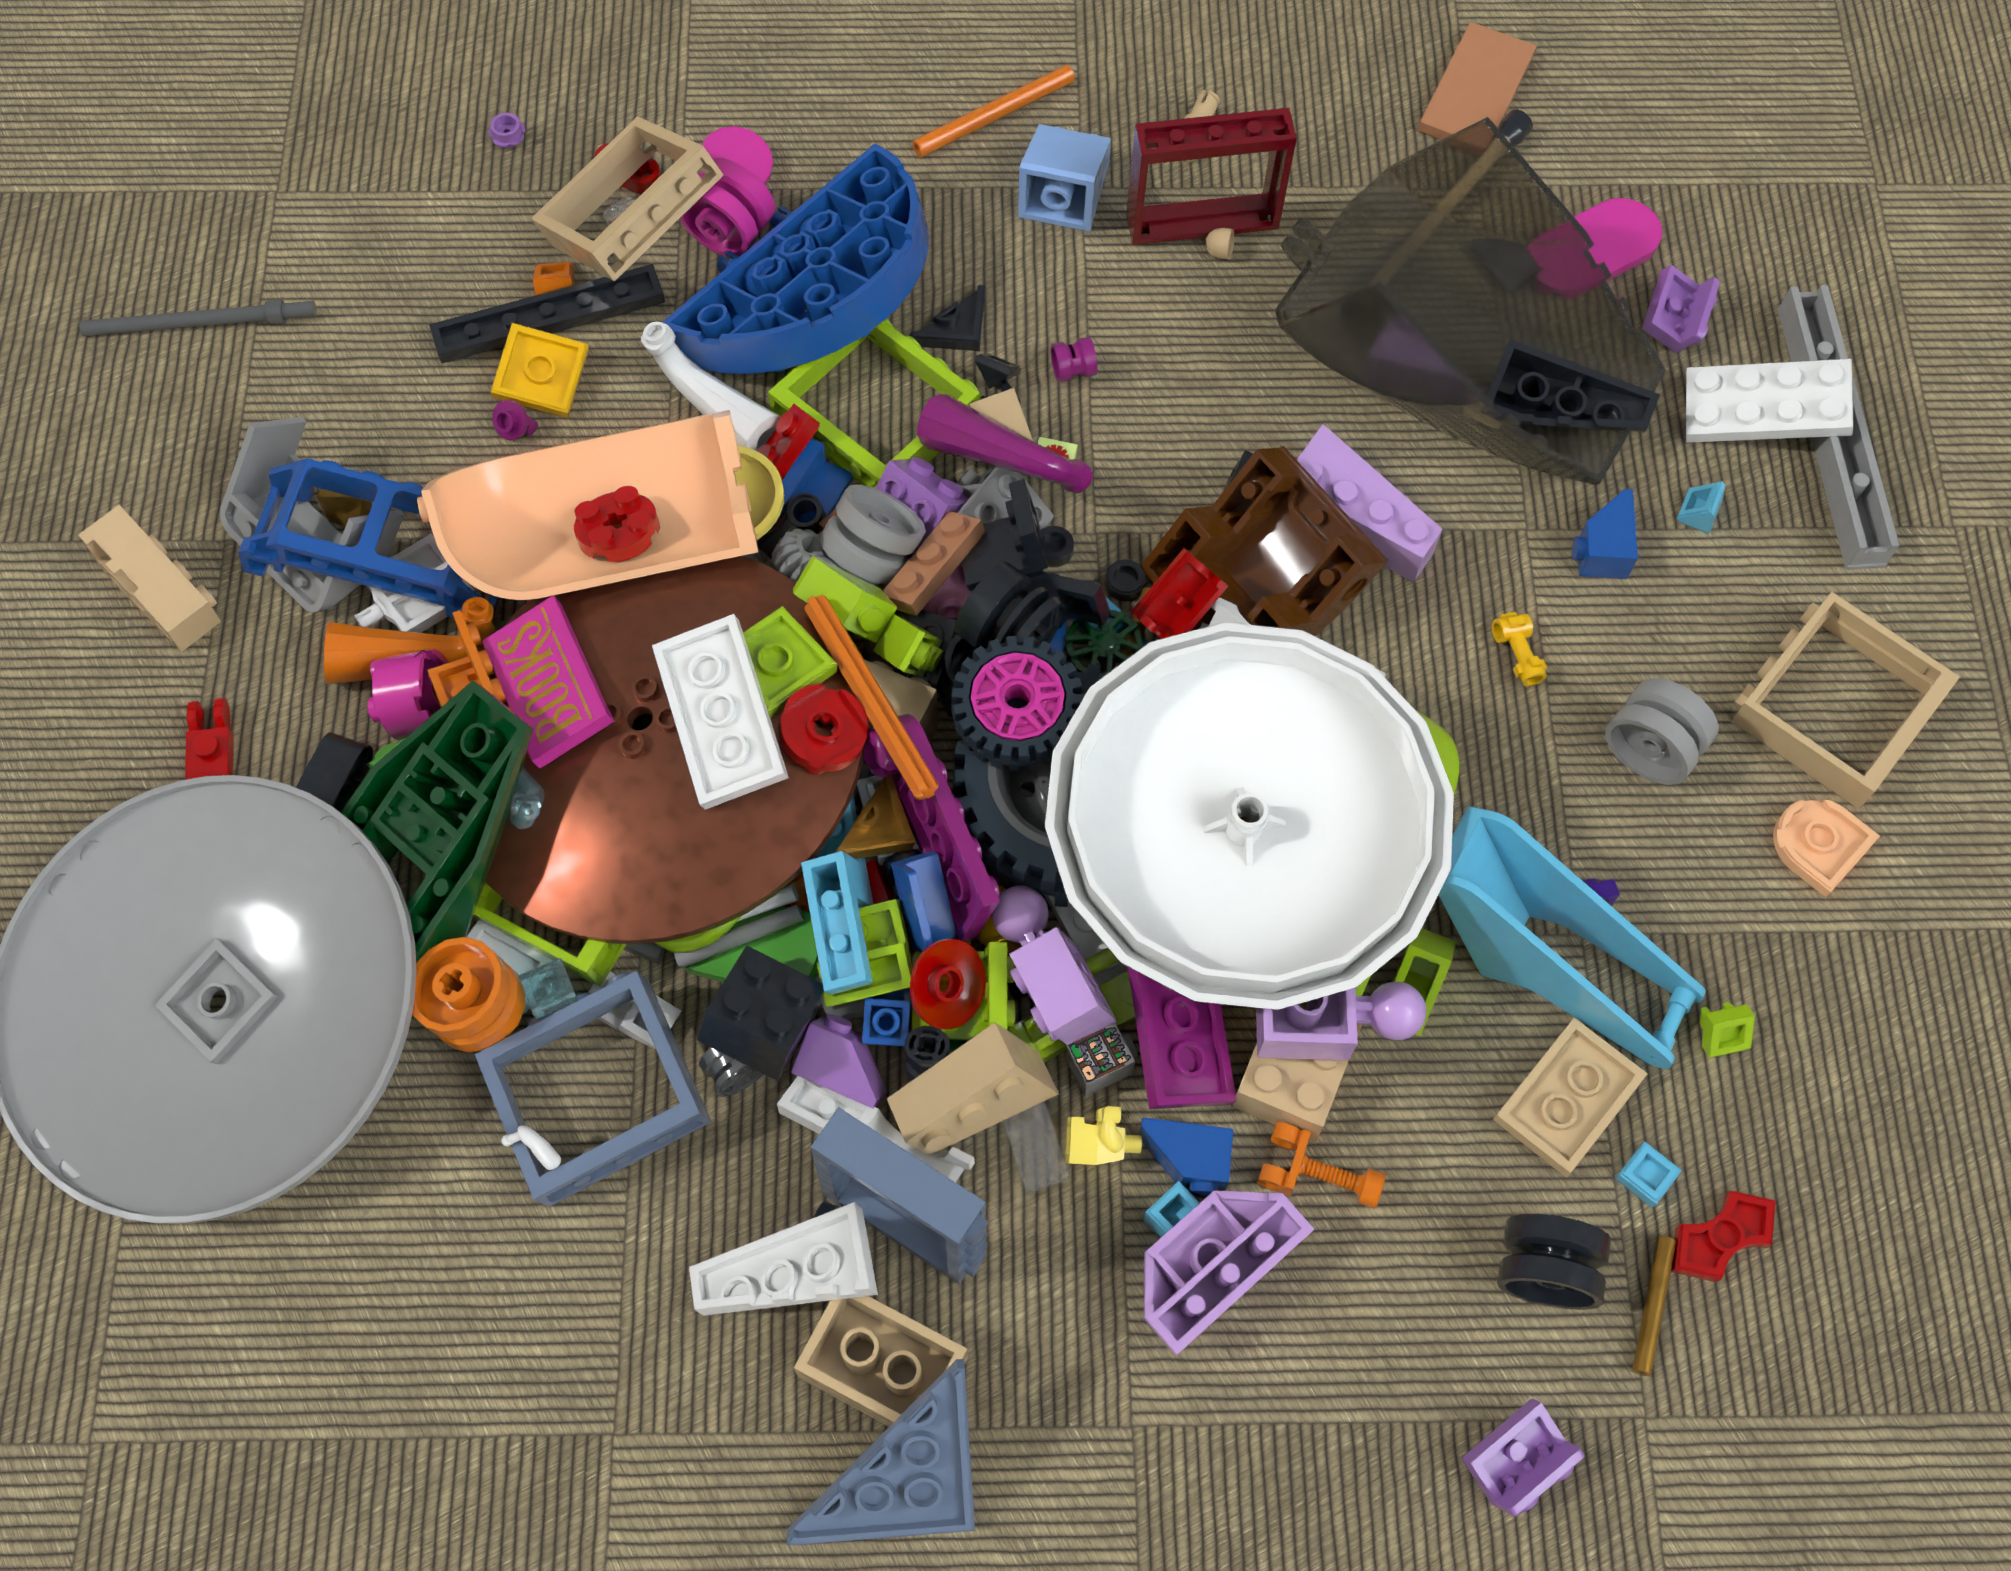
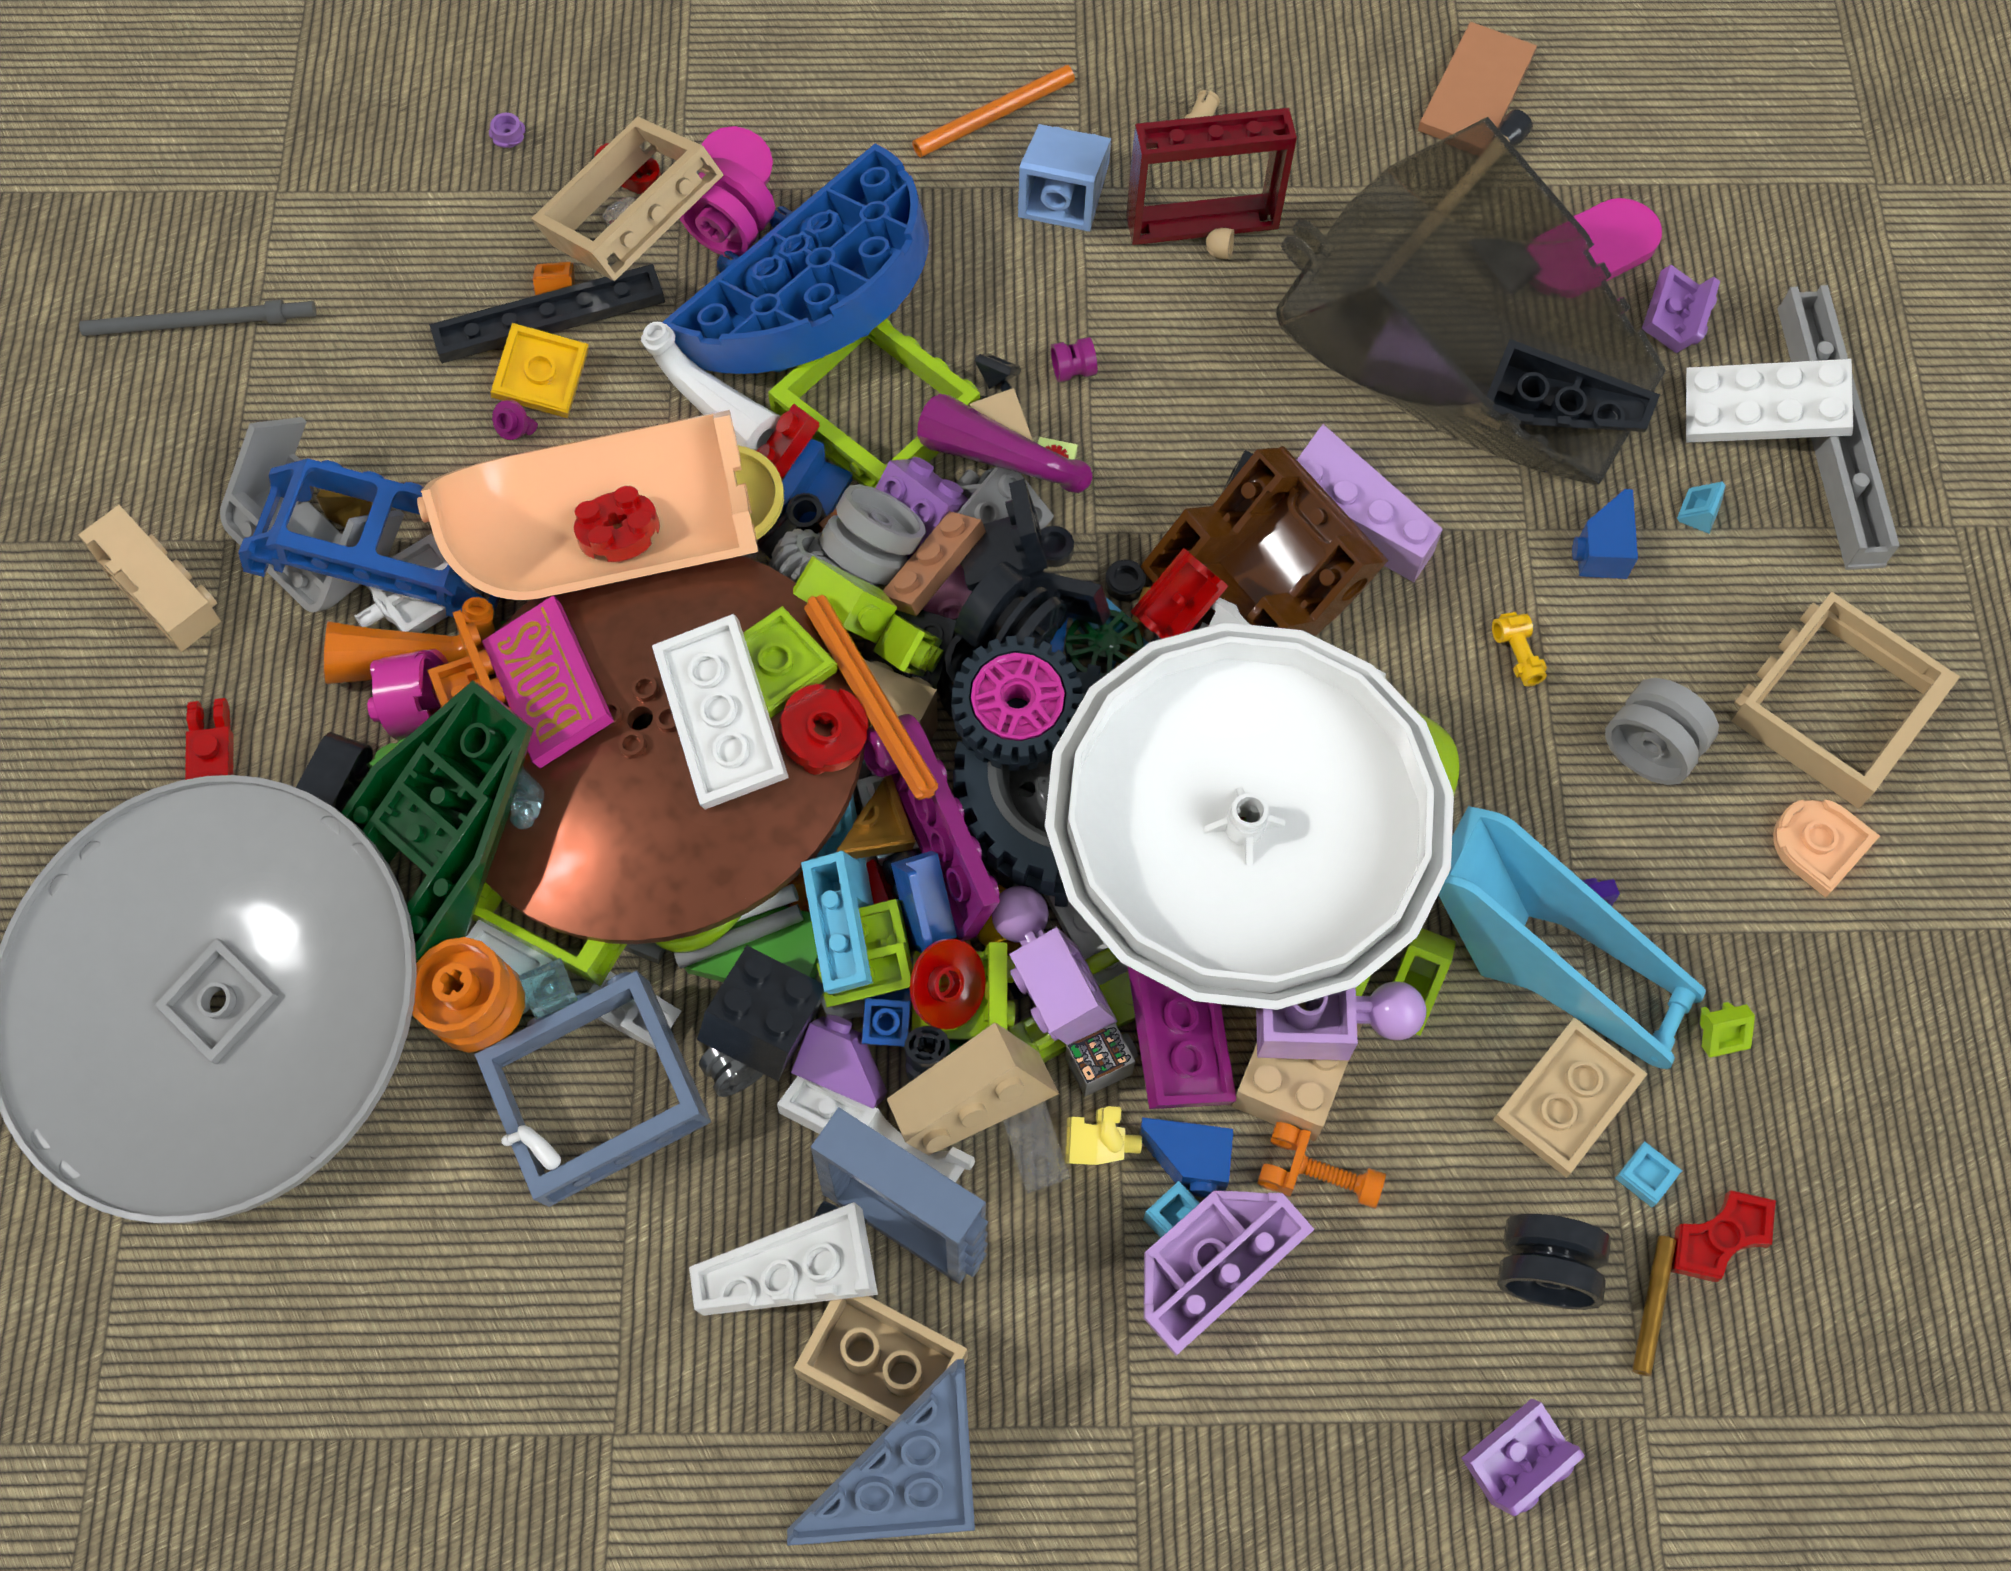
black tile [909,285,986,351] -> none

